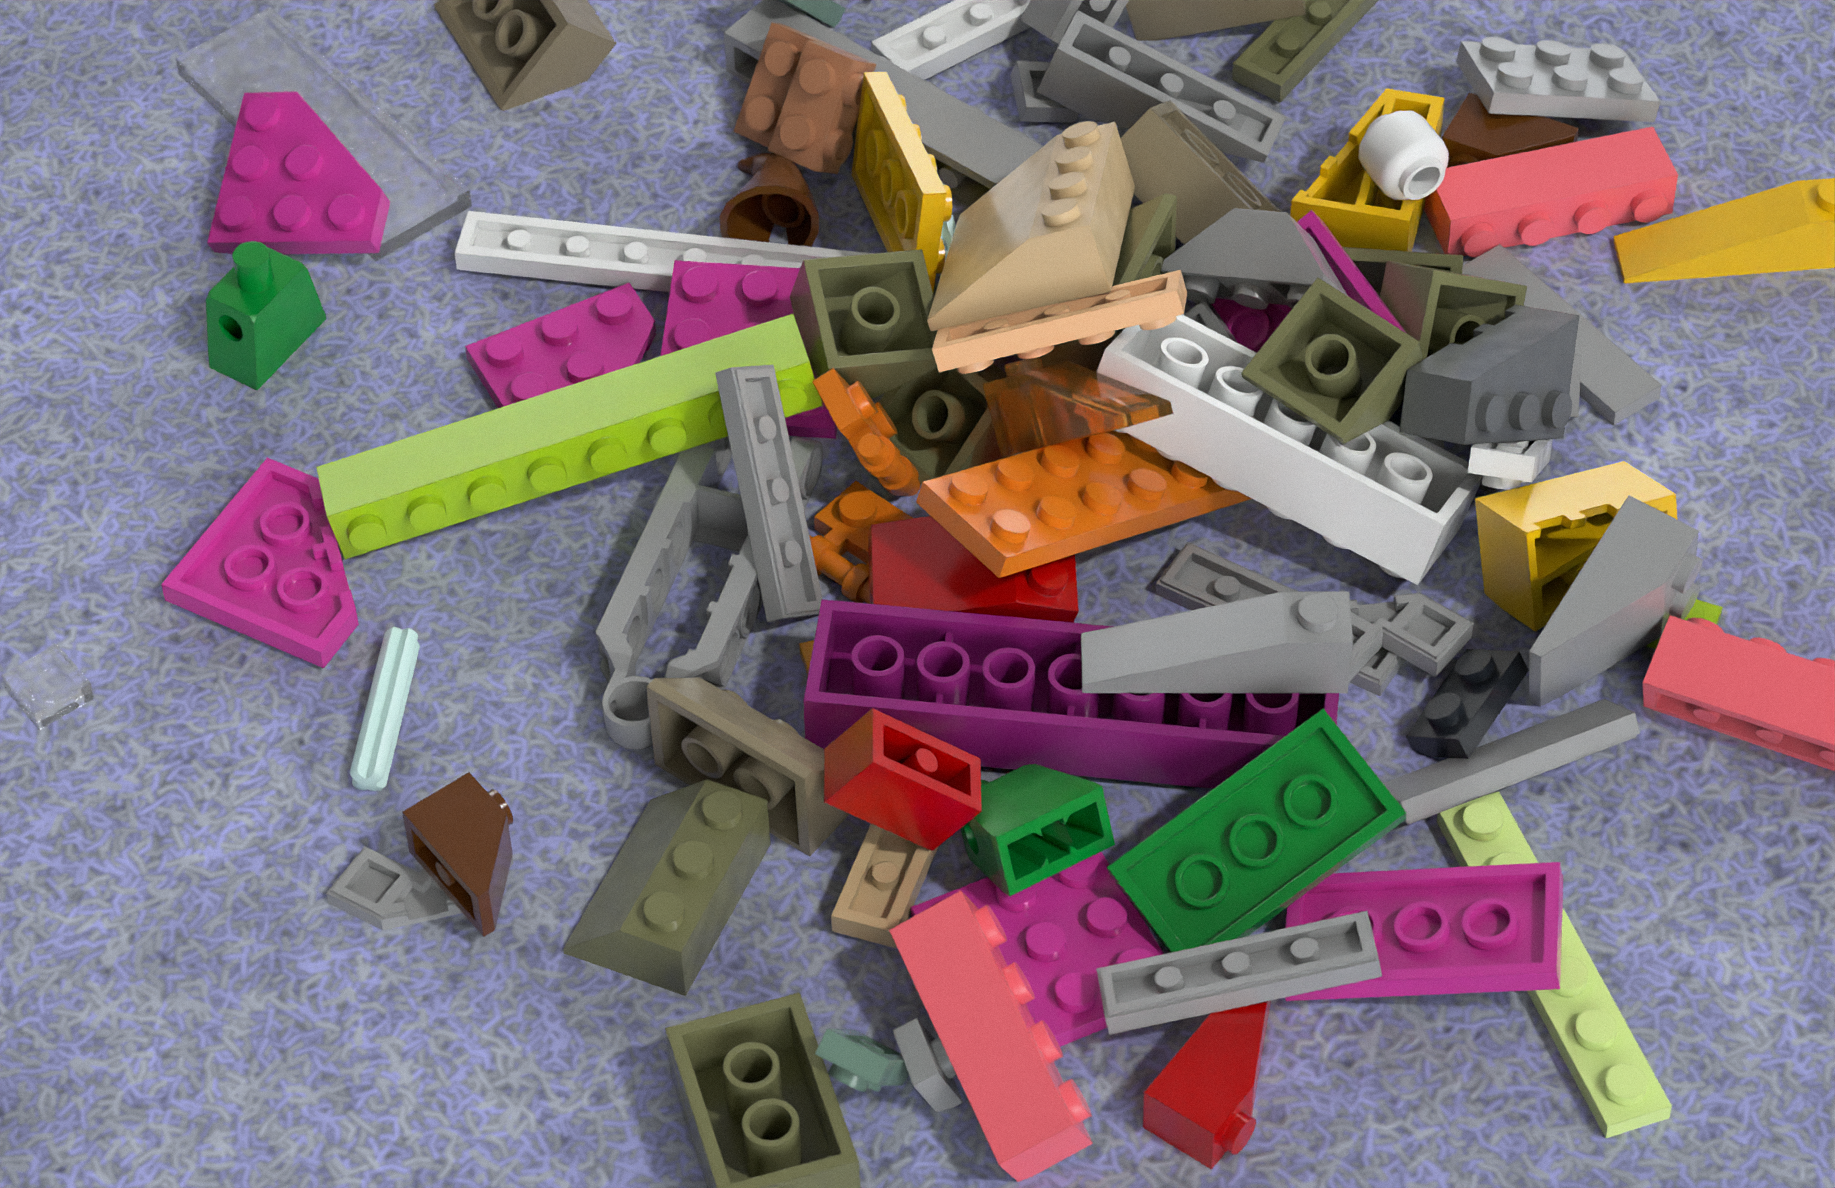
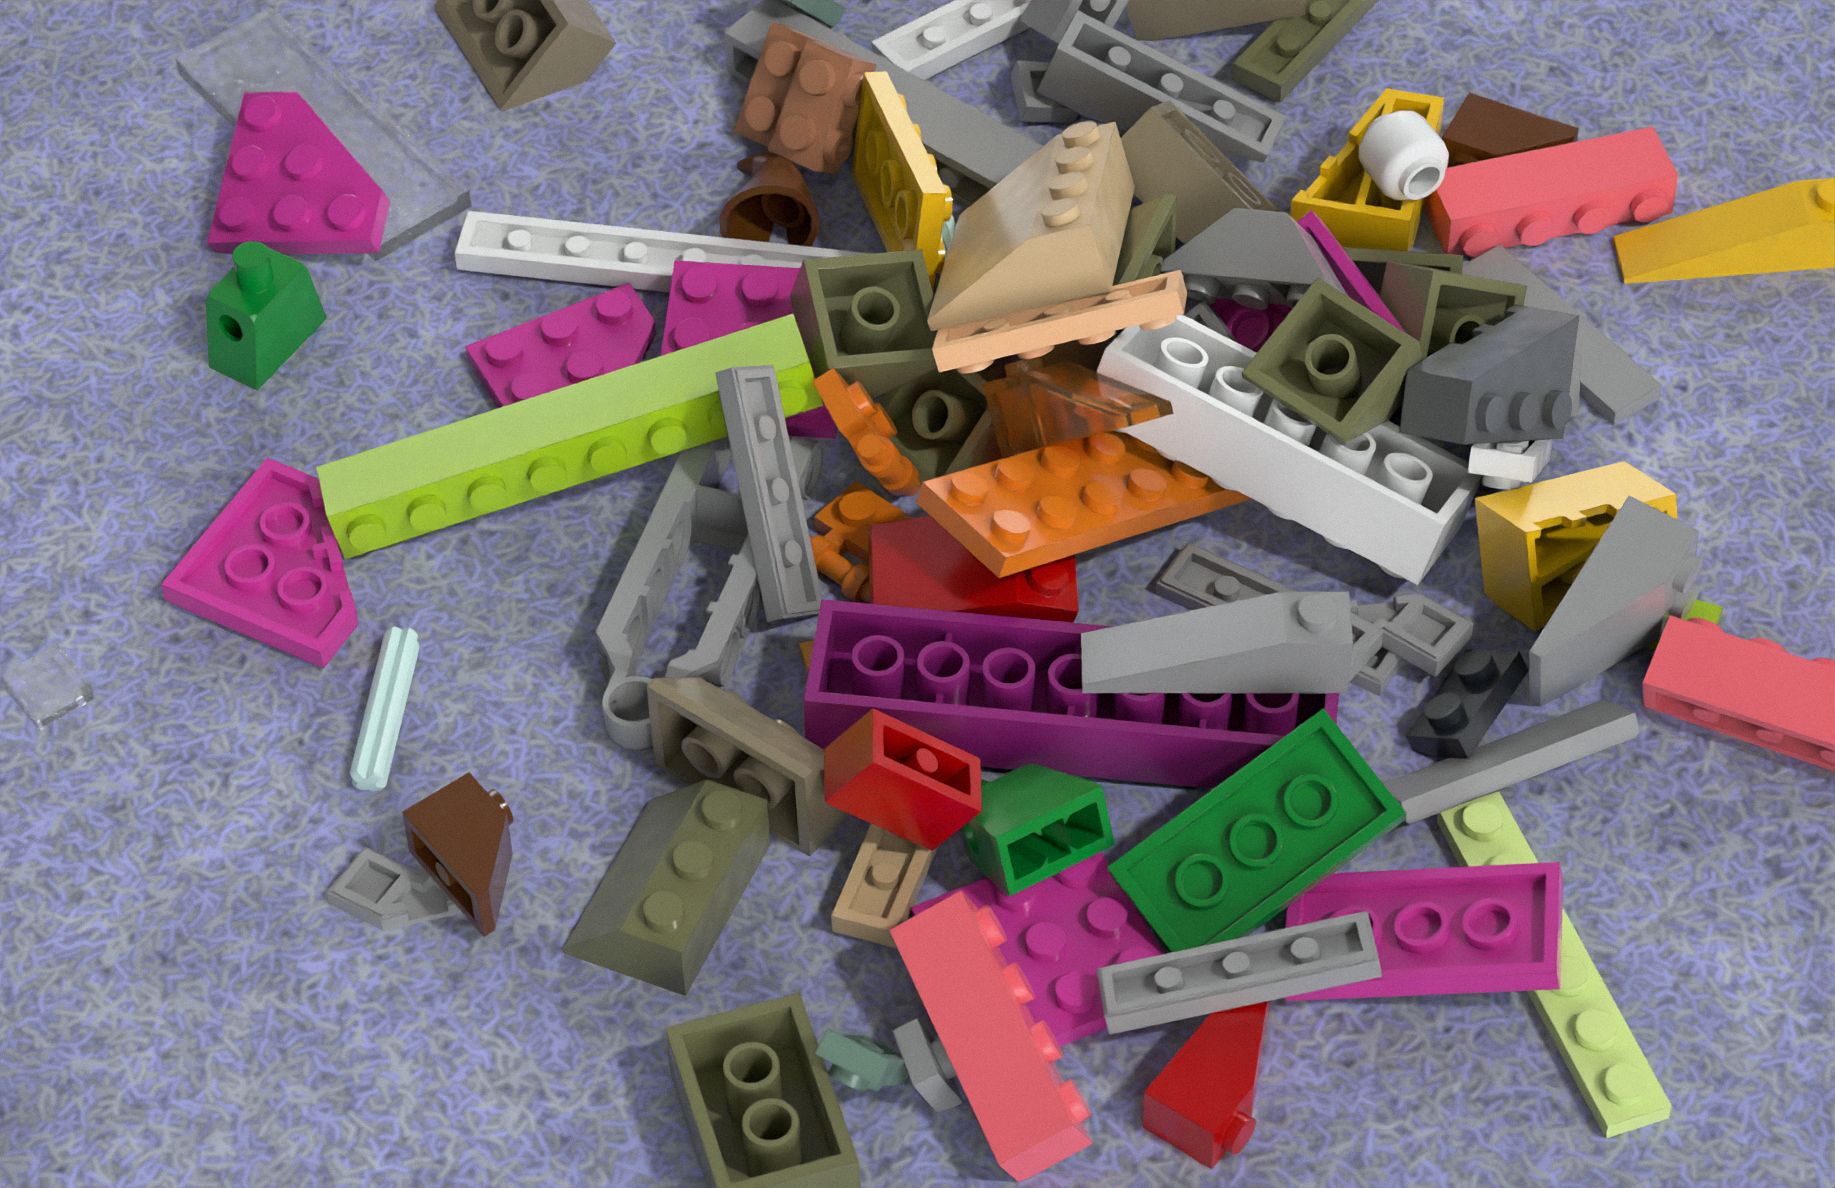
light grey plate [1456,37,1660,122] -> none

